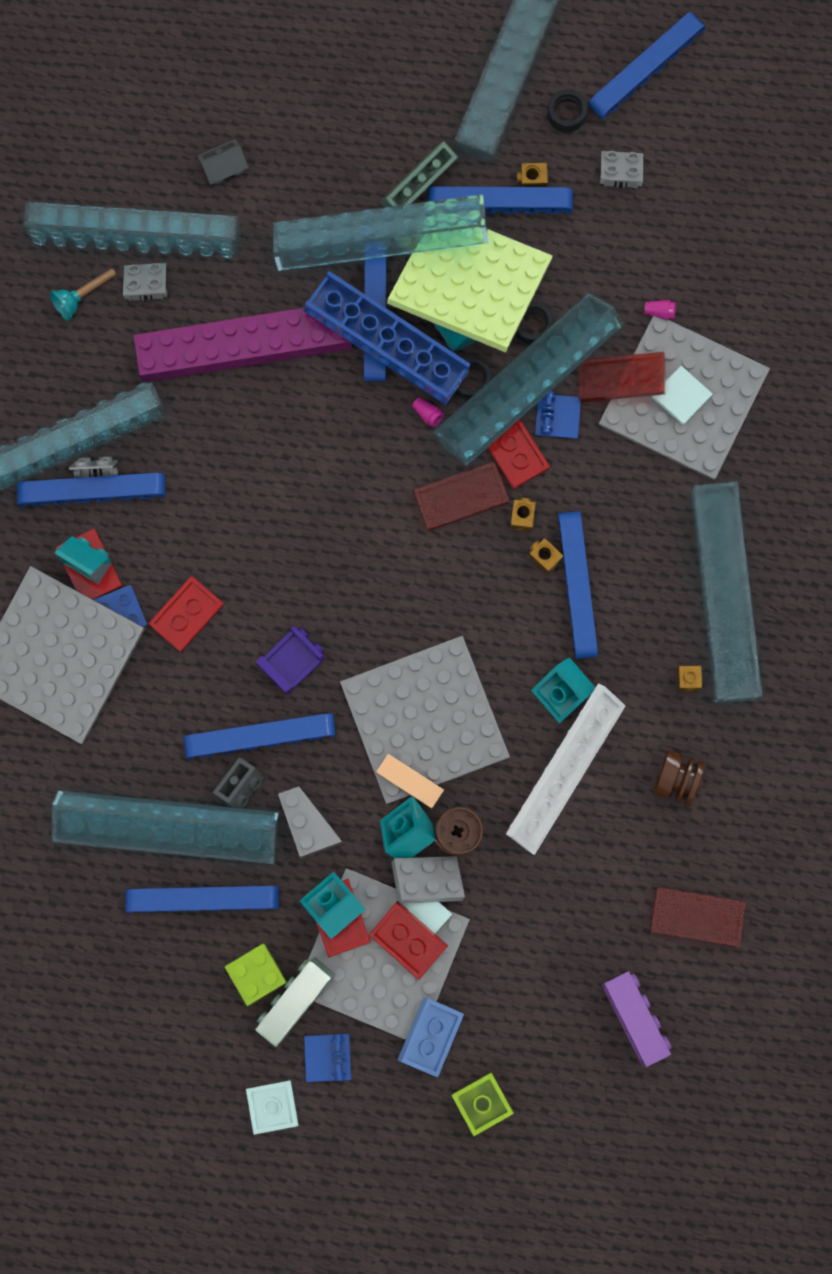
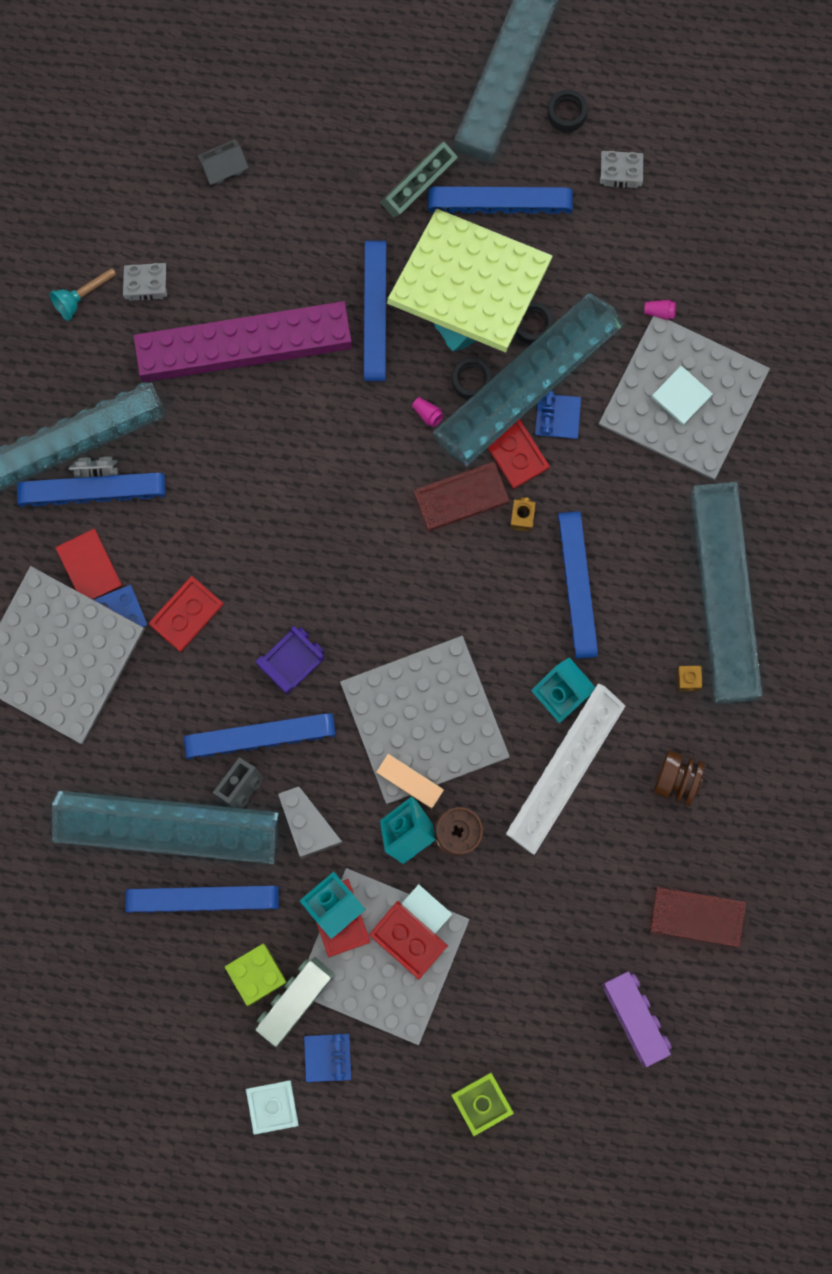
clear light blue brick [23,202,241,258] -> none
teal slope [54,536,112,584] -> none
clear light blue brick [273,194,488,271] -> none
blue tile [303,271,471,405] -> none
light grey plate [391,856,465,903] -> none
medium blue plate [398,997,464,1077] -> none
pearl gold brick [517,163,548,187] -> none
pearl gold brick [529,538,563,575] -> none
clear red plate [579,352,665,402] -> none
blue beam [588,12,706,120] -> none

